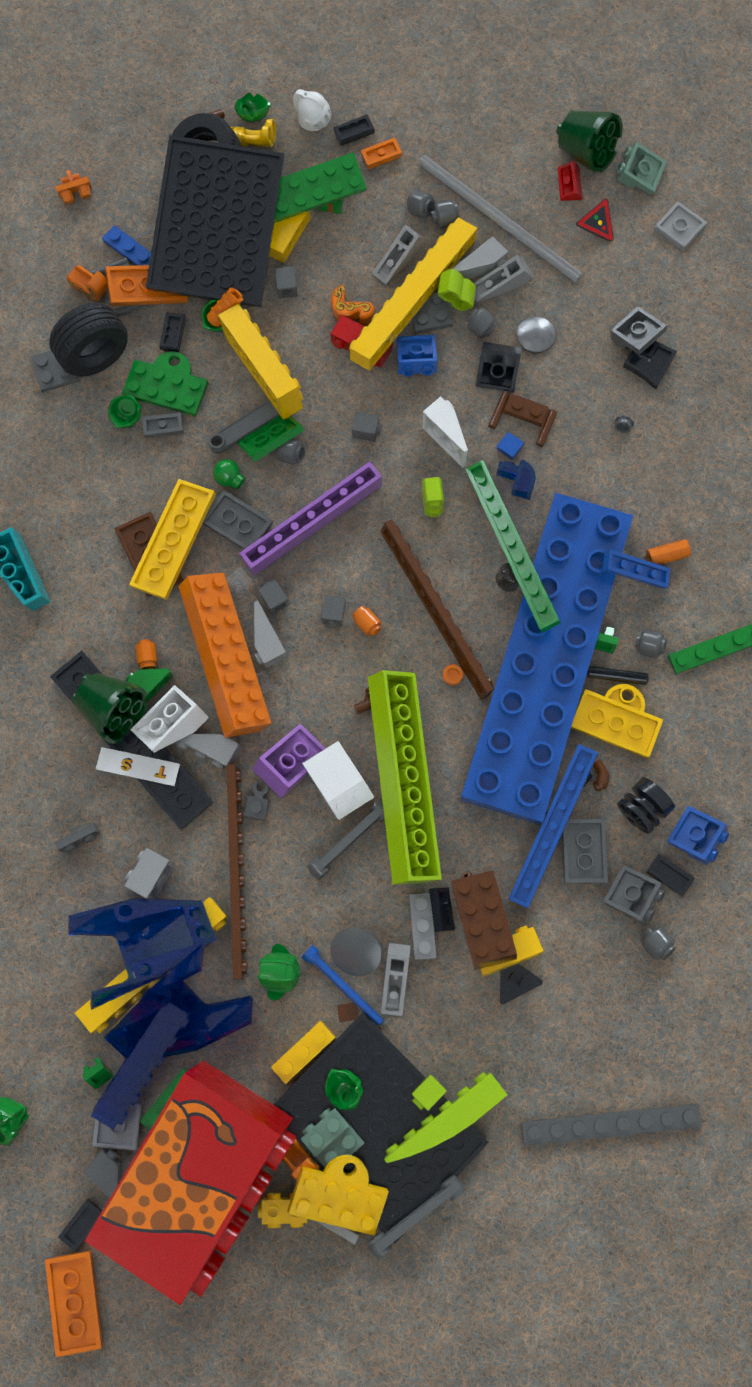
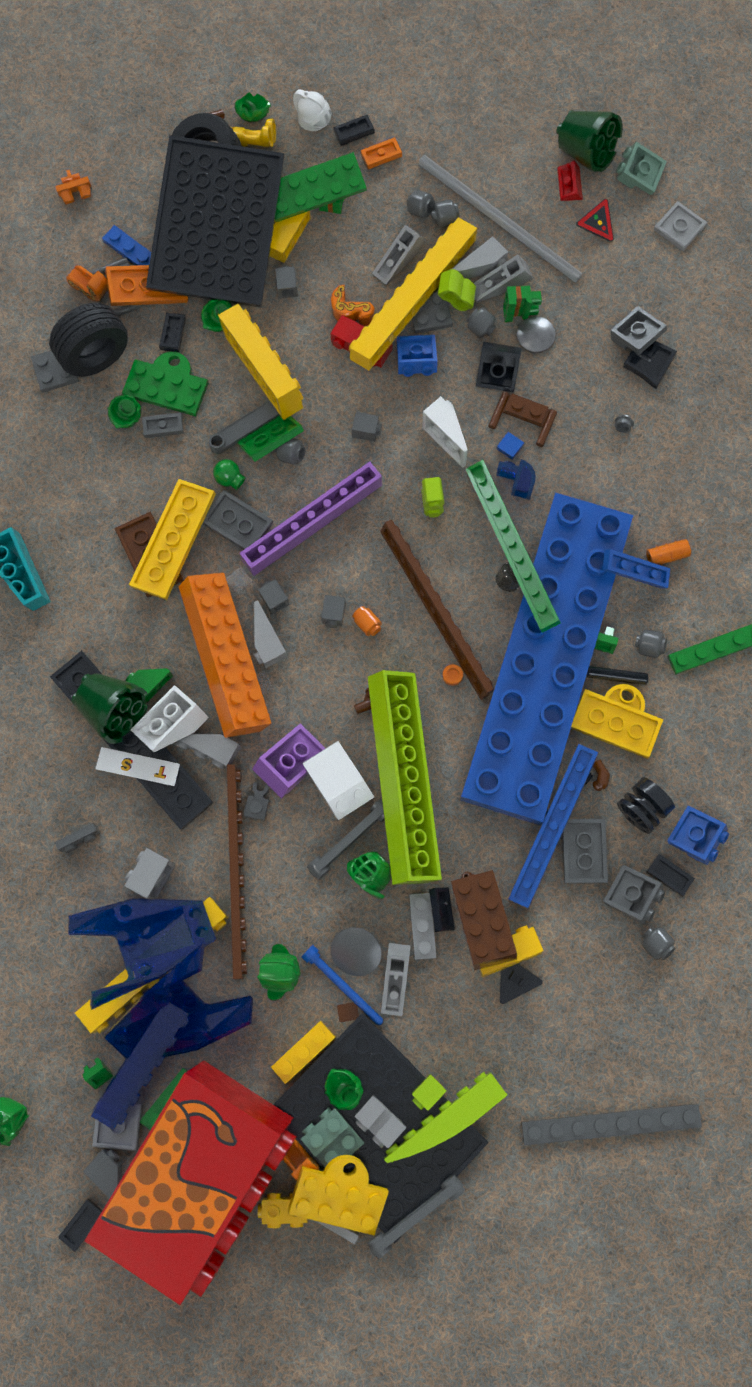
orange plate [45,1250,103,1357] -> none
orange brick [135,639,158,670] -> none
orange axle [207,288,243,327] -> none
none -> green piece [347,851,392,899]
none -> light grey brick [355,1095,406,1148]
none -> green hips [503,286,542,323]

